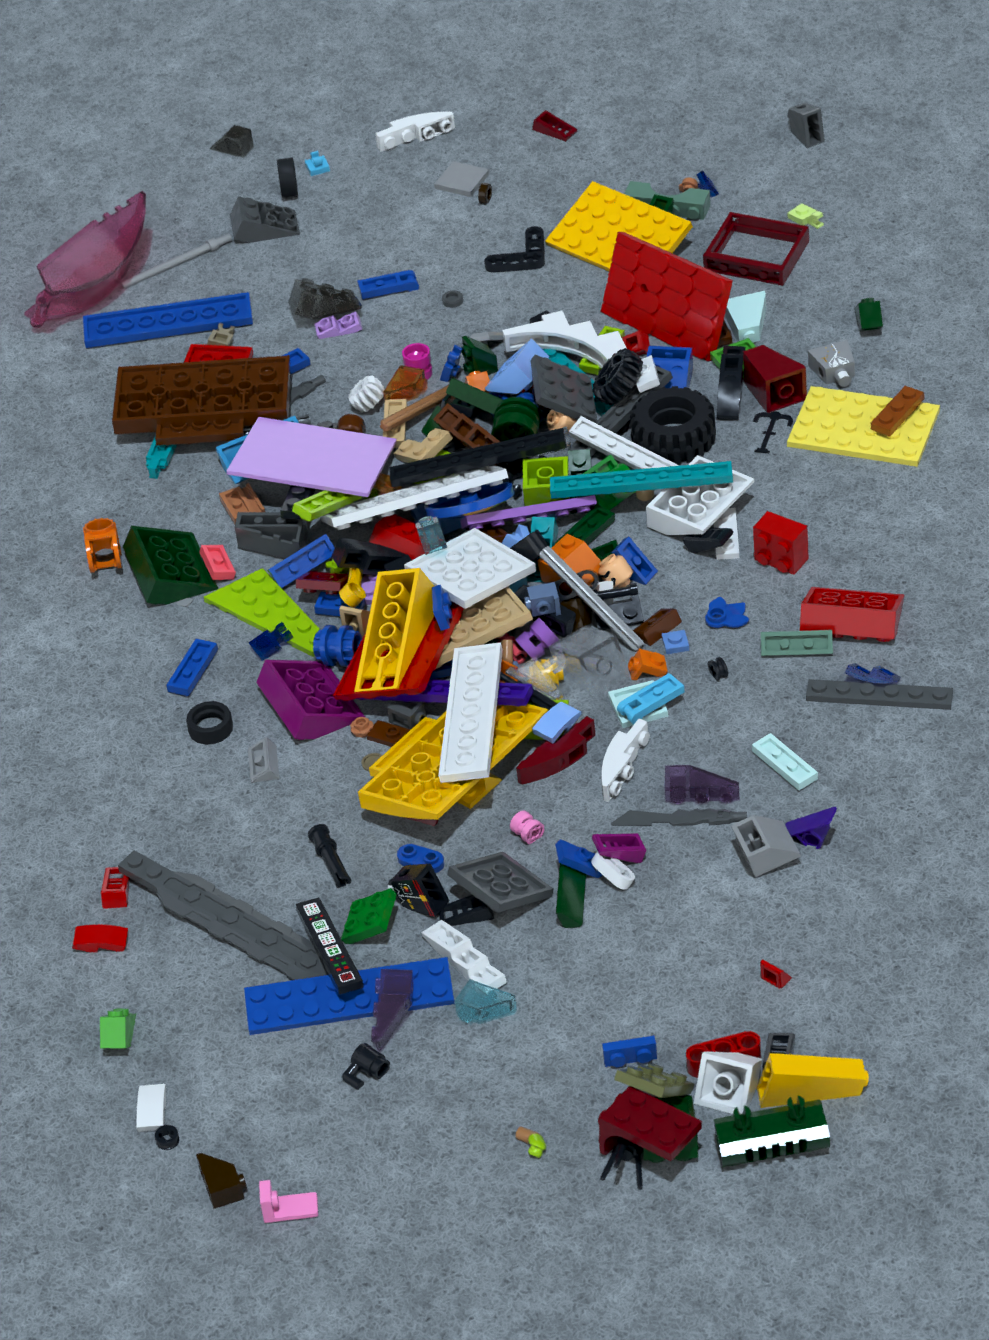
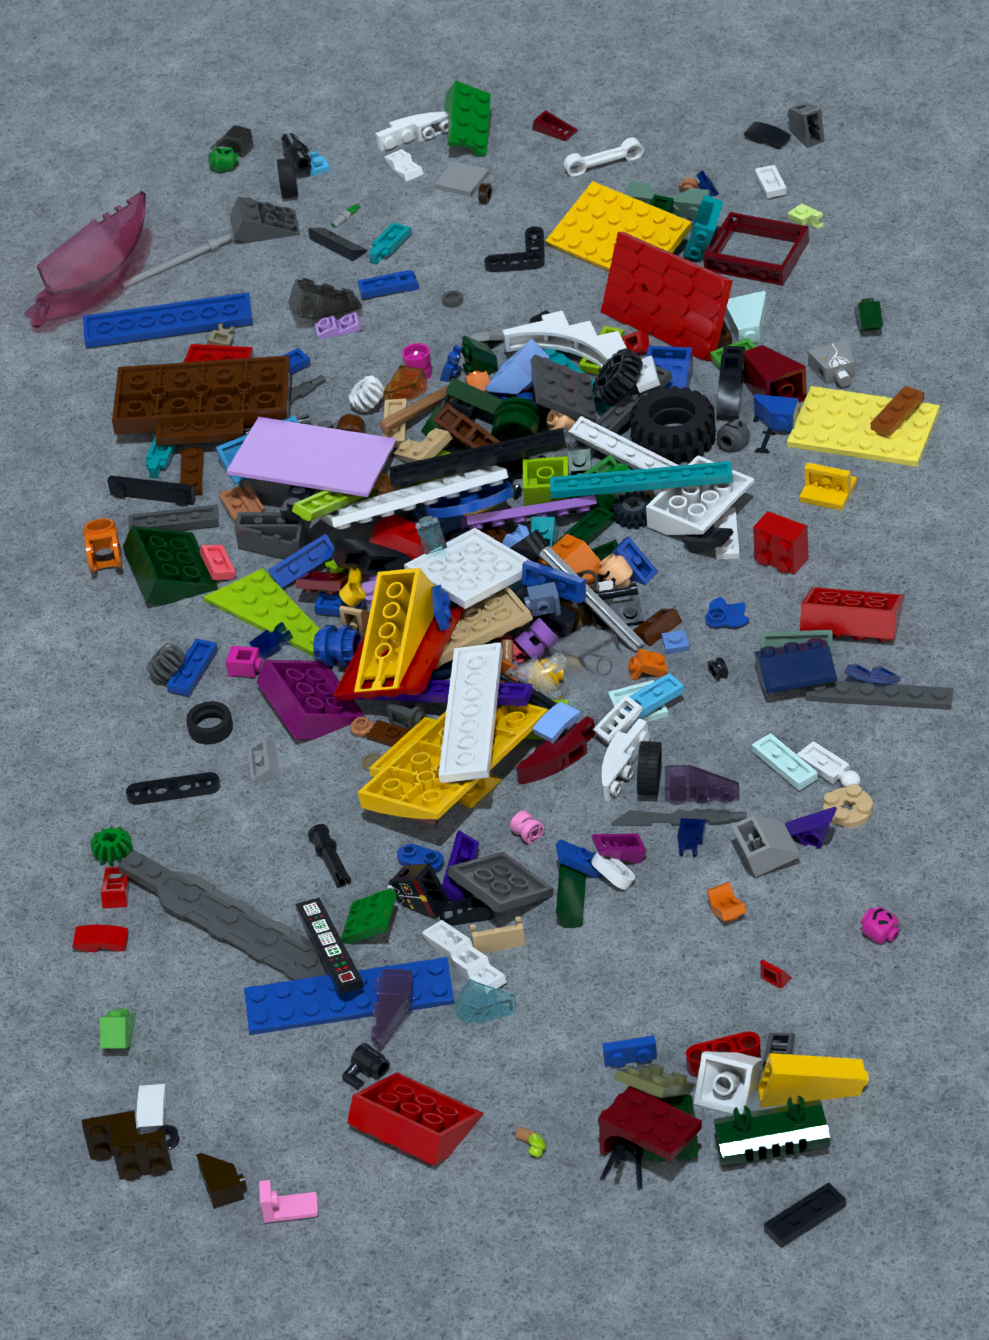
none -> dark brown bracket [82,1110,173,1180]
none -> green gear [90,825,133,867]
none -> black plate [107,475,196,505]
none -> black beam [126,772,221,805]
none -> dark grey plate [129,504,219,531]
none -> dark grey gear [146,643,185,682]
none -> reddish brown plate [180,447,204,496]
none -> green head [209,147,238,172]
none -> dark pink brick [226,646,264,677]
none -> black piece [281,133,312,173]
none -> black slope [308,228,368,262]
none -> light grey piece [330,204,360,228]
none -> red slope [347,1072,484,1165]
none -> teal hinge [369,222,412,265]
none -> white slope [384,149,423,182]
none -> dark purple slope [442,830,479,902]
none -> green piece [444,80,491,157]
none -> tan hinge [470,916,525,953]
none -> blue plate [522,560,586,604]
none -> white piece [564,138,644,177]
none -> white slope [593,695,643,745]
none -> black wheel [613,491,653,529]
none -> black tyre [637,741,662,796]
none -> clear blue plate [677,818,706,857]
none -> teal panel [683,195,724,261]
none -> orange bracket [707,882,747,921]
none -> dark grey head [717,419,750,452]
none -> black slope [743,121,791,150]
none -> blue slope [754,394,799,432]
none -> dark blue slope [754,638,837,693]
none -> white plate [755,165,787,199]
none -> black plate [764,1182,846,1248]
none -> white plate [797,741,860,787]
none -> yellow bracket [799,462,857,511]
none -> tan plate [823,784,873,828]
none -> dark pink head [860,906,900,944]

